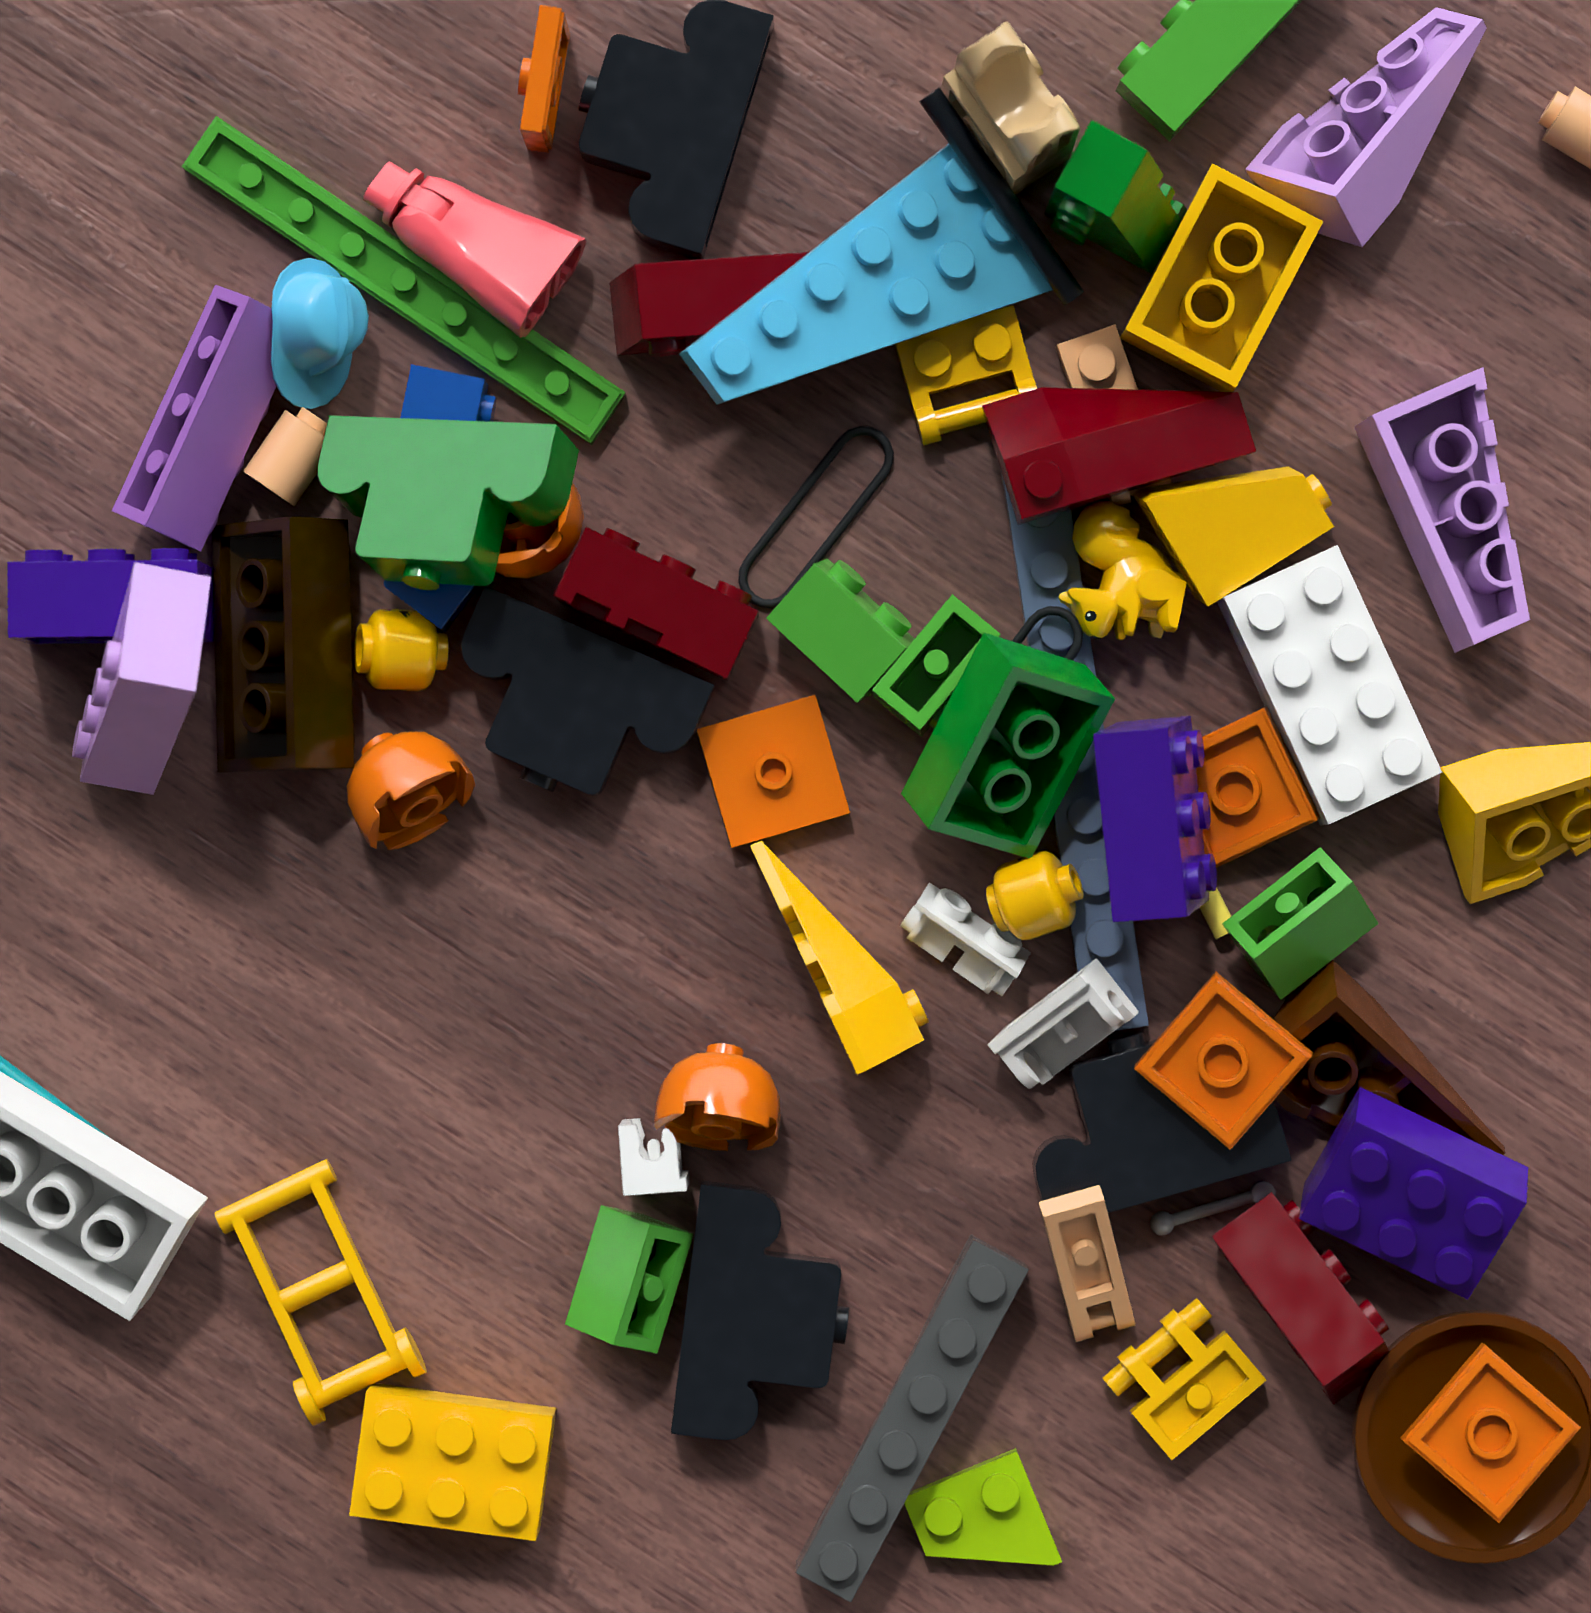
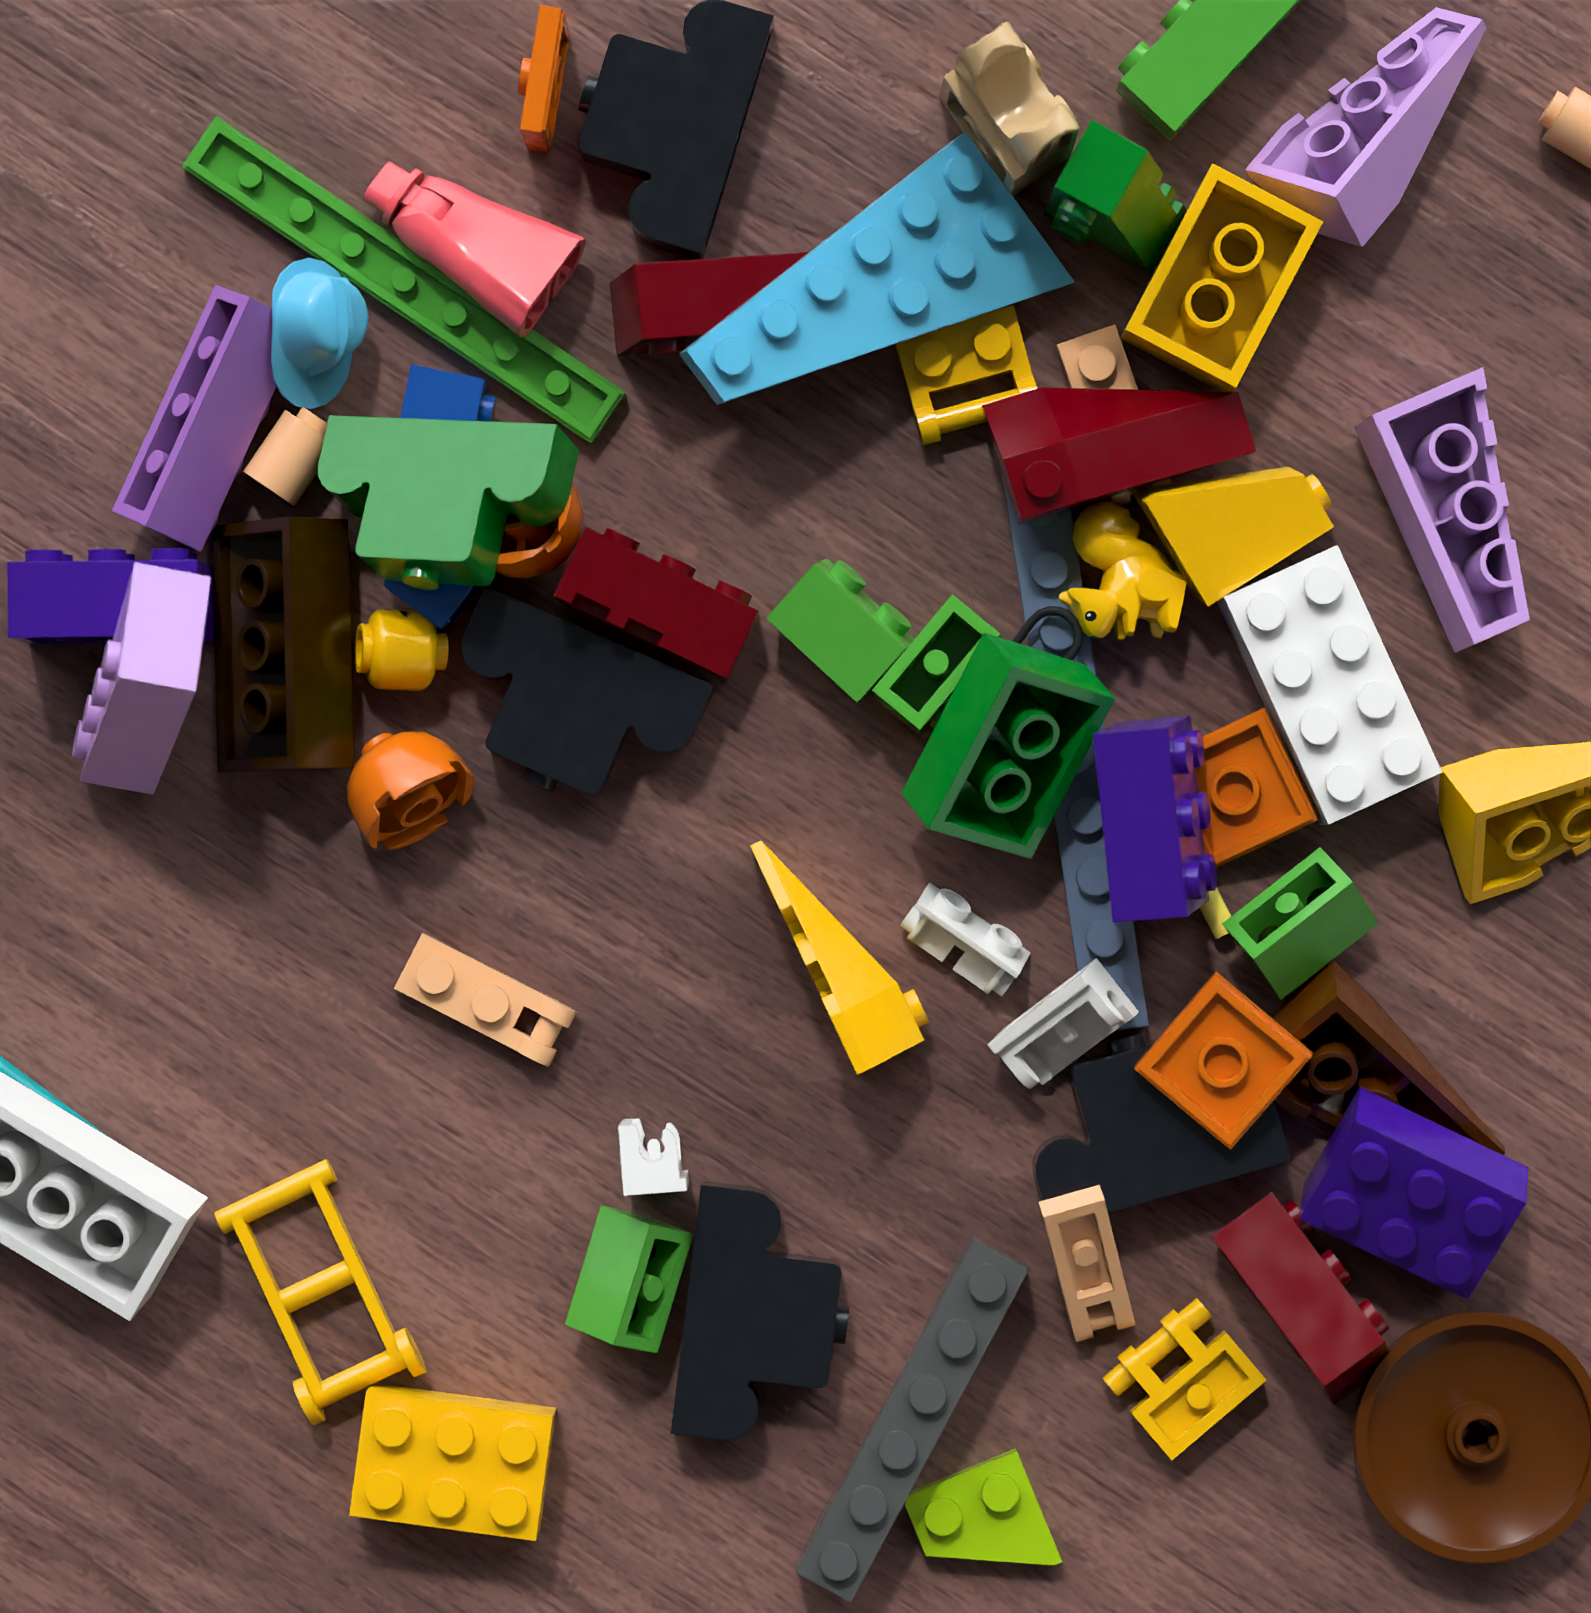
orange cylinder [654,1043,781,1151] -> none
orange plate [697,694,850,848] -> none
black piece [738,426,894,609] -> none
black bar [919,87,1084,306] -> none
yellow head [986,851,1084,940] -> none
light grey hinge [1150,1181,1276,1236] -> none
orange plate [1400,1343,1581,1523] -> none
none -> light nougat plate [394,933,577,1067]

